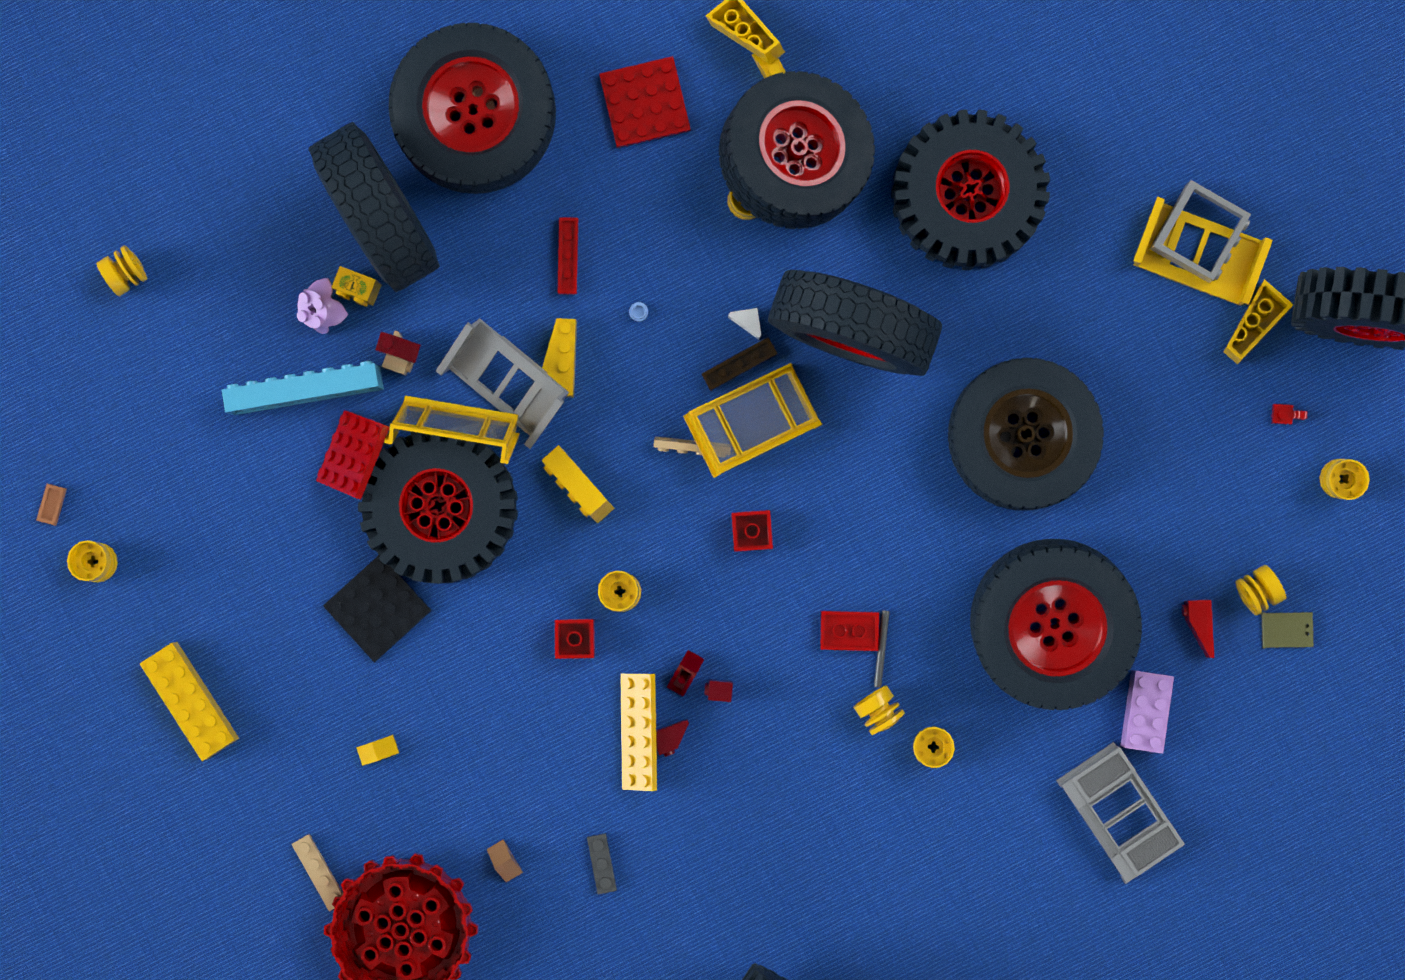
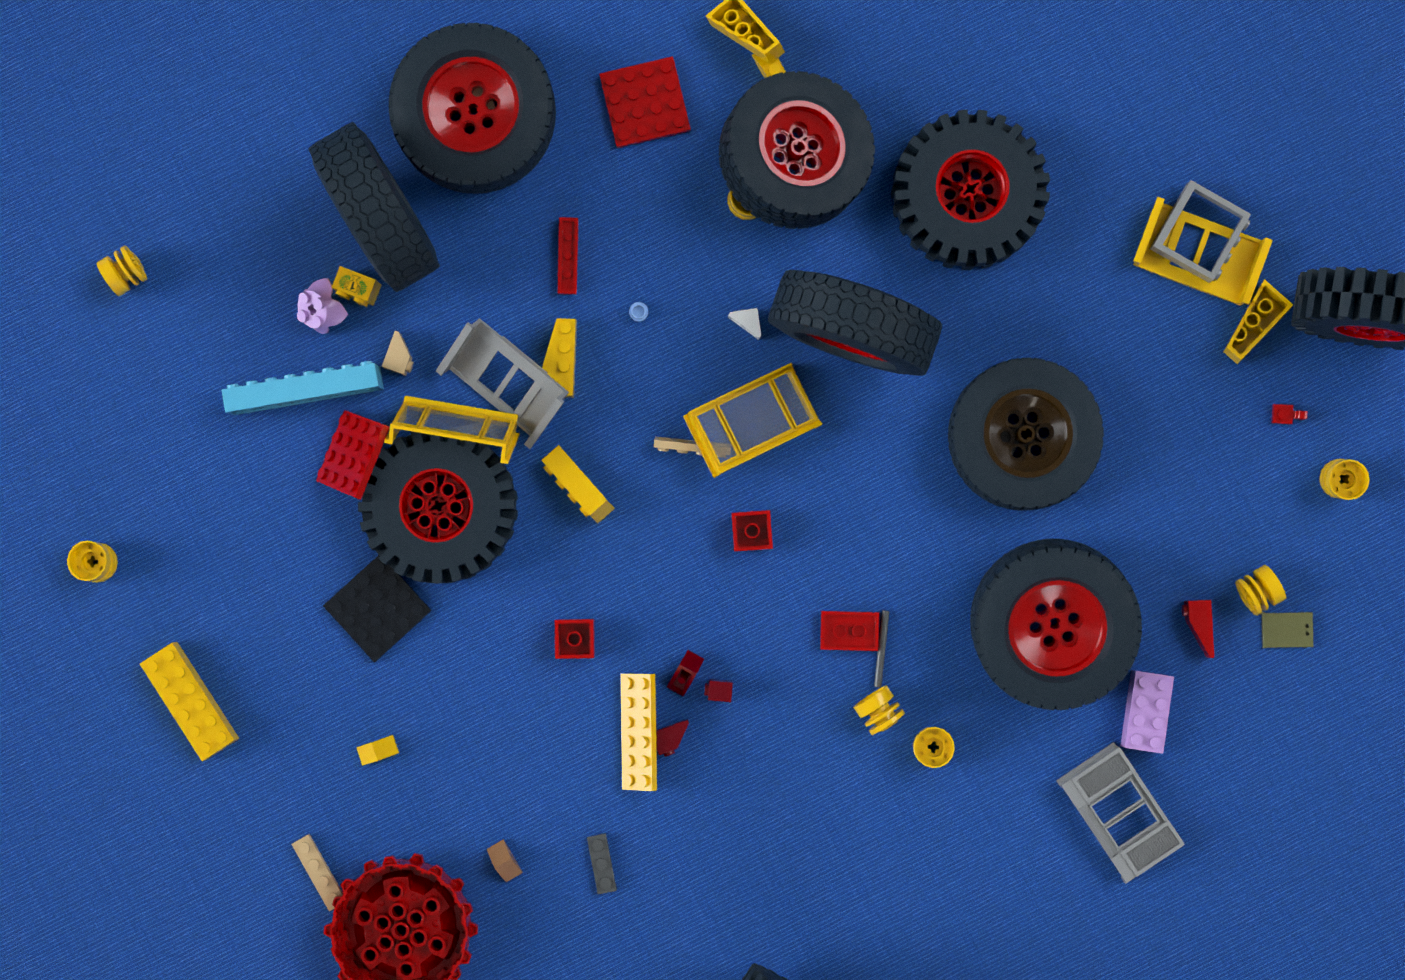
nougat tile [36,484,67,526] -> none
dark red slope [375,332,421,363] -> none
yellow wheel [598,571,641,612] -> none
dark brown plate [701,337,778,391] -> none

